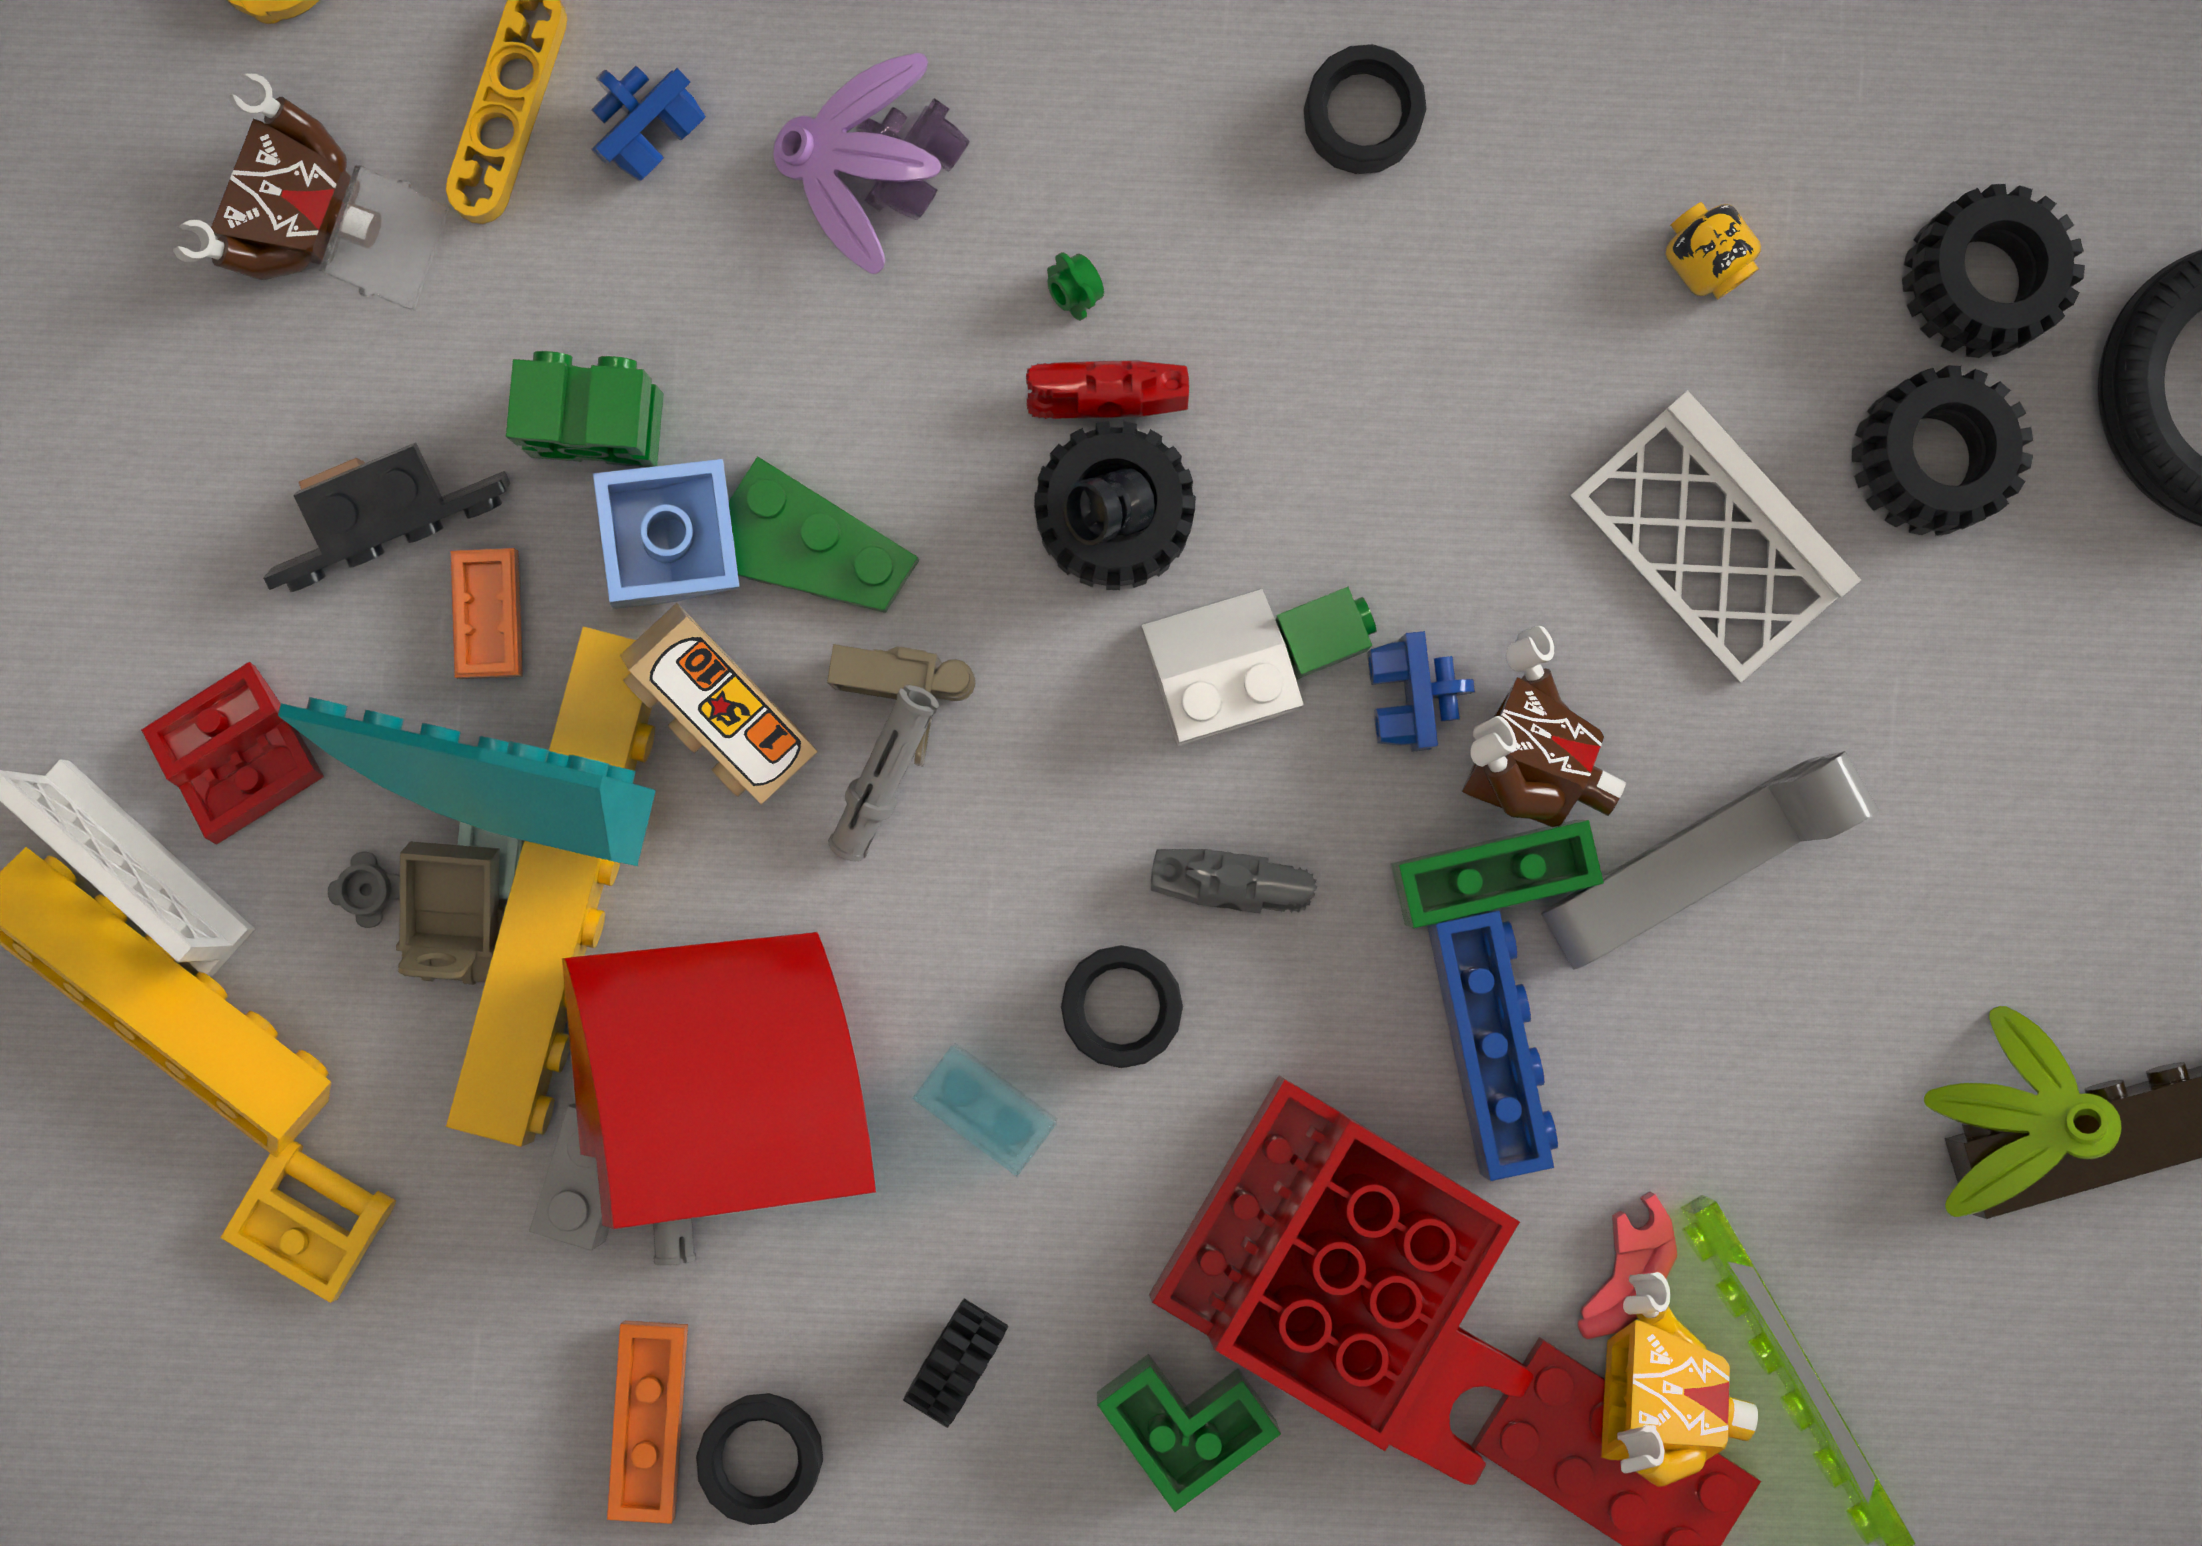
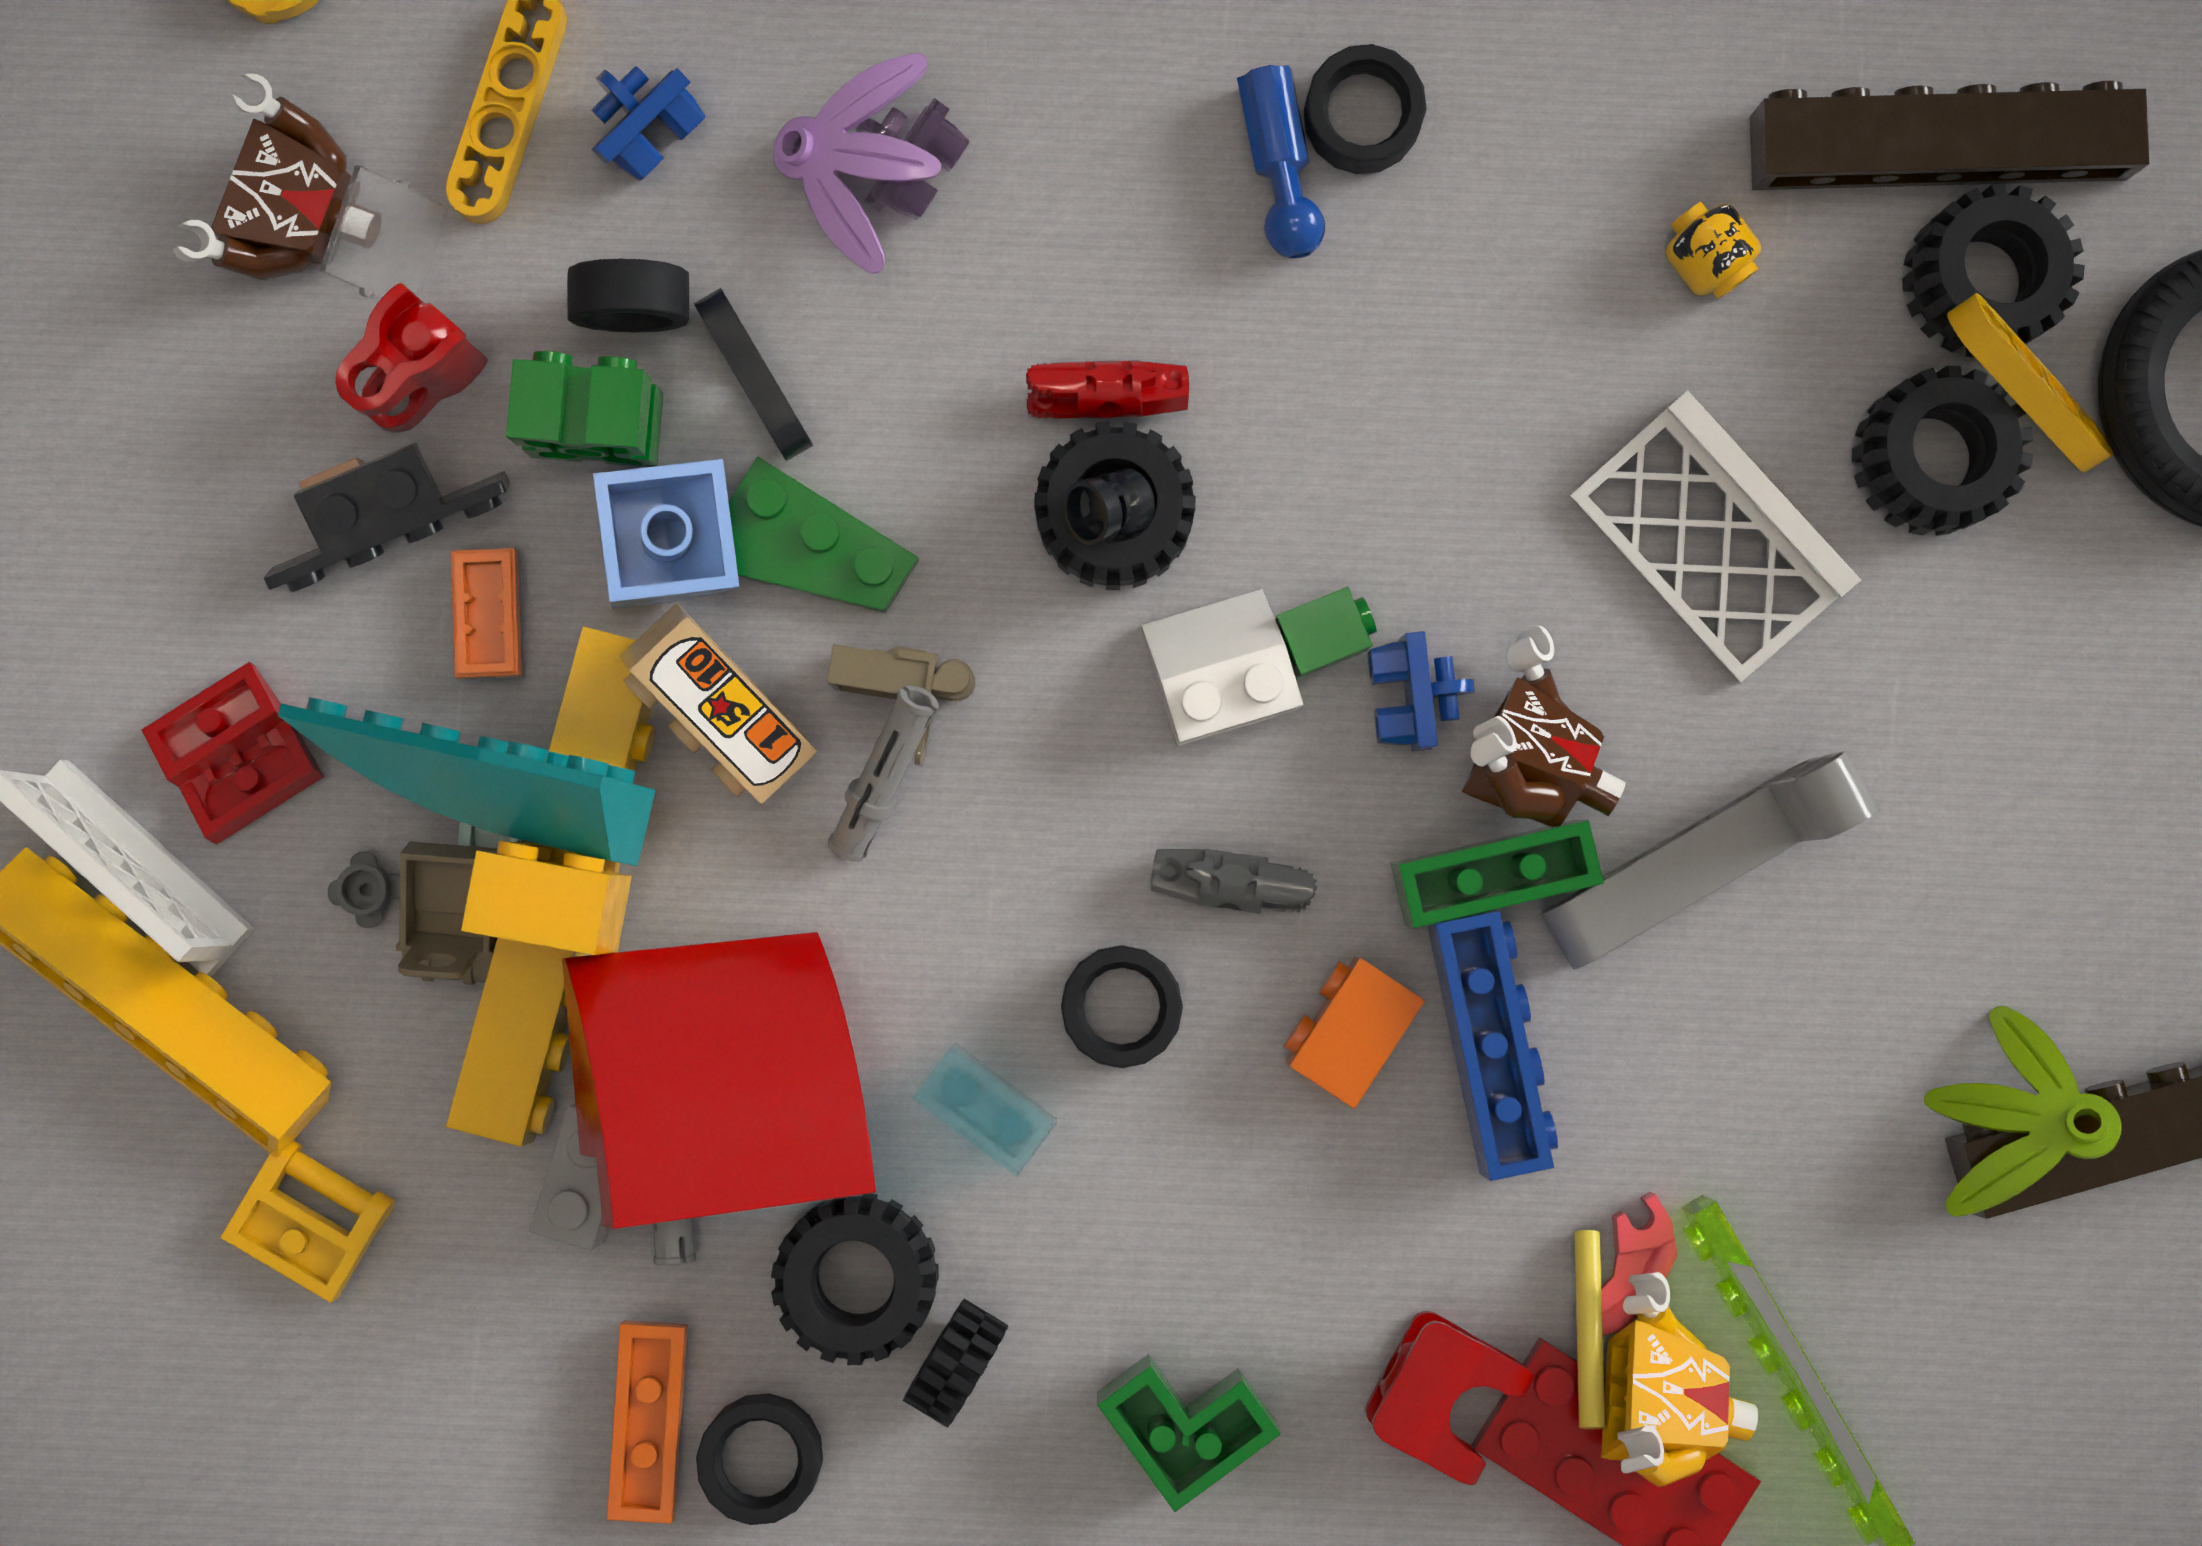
green plate [1047,252,1104,321] -> none
red slope [1149,1075,1520,1451] -> none
none -> red piece [335,283,488,432]
none -> yellow brick [461,840,632,955]
none -> black tyre [567,258,689,333]
none -> black beam [693,288,814,461]
none -> black tyre [771,1193,939,1365]
none -> blue piece [1237,65,1325,259]
none -> orange brick [1283,957,1425,1109]
none -> light yellow bar [1574,1230,1605,1429]
none -> dark brown brick [1749,81,2150,190]
none -> yellow beam [1947,293,2113,474]

